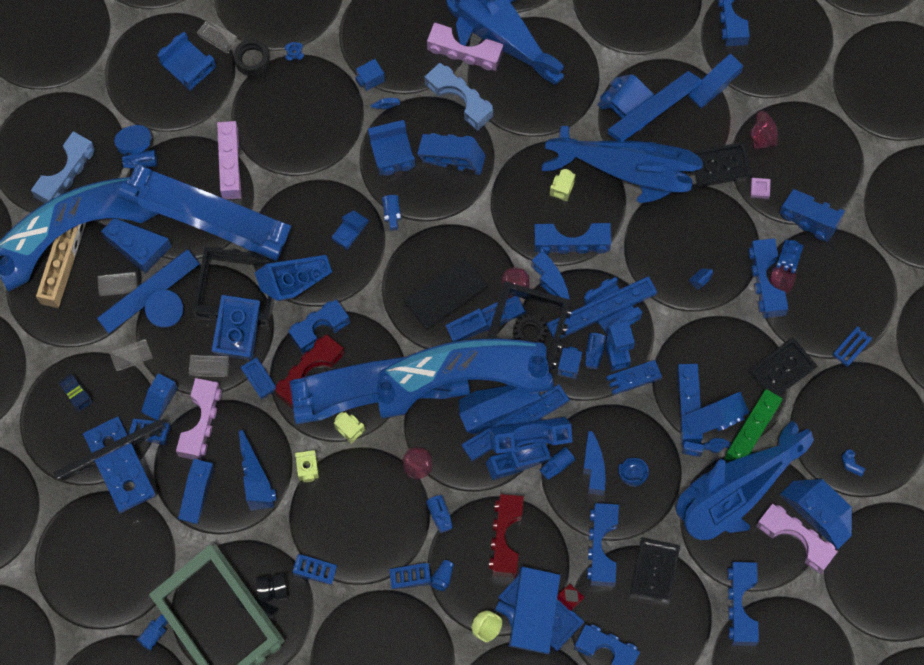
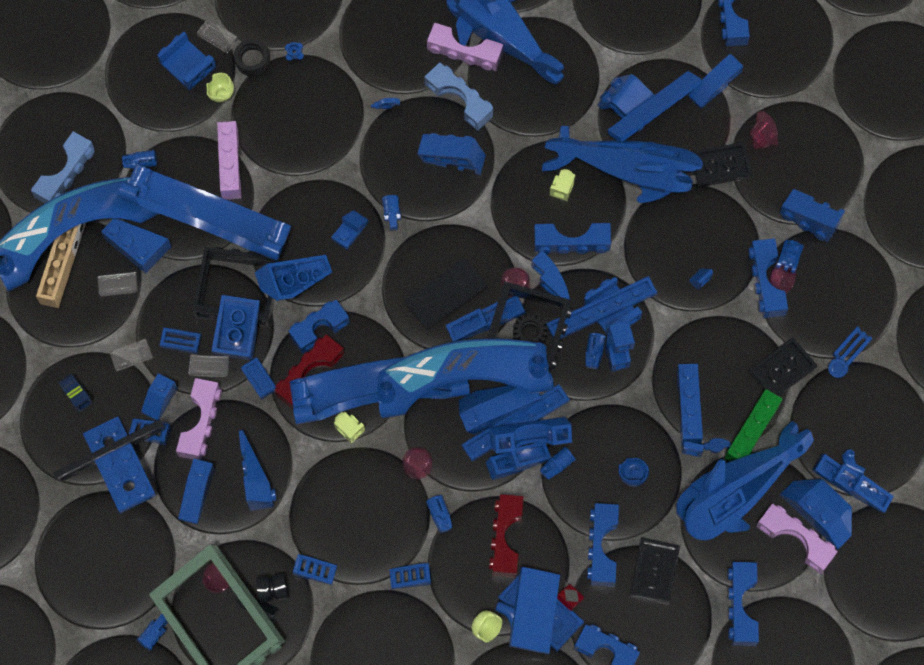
blue tile [97,249,199,333] -> none
blue tile [114,125,152,155] -> none
blue tile [145,290,183,328] -> none
yellowish green brick [295,450,319,482] -> none
blue brick [355,59,385,91] -> none
blue panel [368,120,416,176] -> none
blue cone [430,560,454,591] -> none
blue brick [557,347,582,379] -> none
blue slope [583,431,606,496] -> none
blue hinge [606,360,662,395] -> none
blue wedge [684,392,749,437] -> none
lavender tile [750,178,770,199] -> none
none -> blue tile [159,328,202,354]
none -> clear pink hair [202,563,230,593]
none -> yellowish green hair [207,72,234,103]
none -> blue slope [812,454,894,513]
none -> blue tile [828,358,849,378]

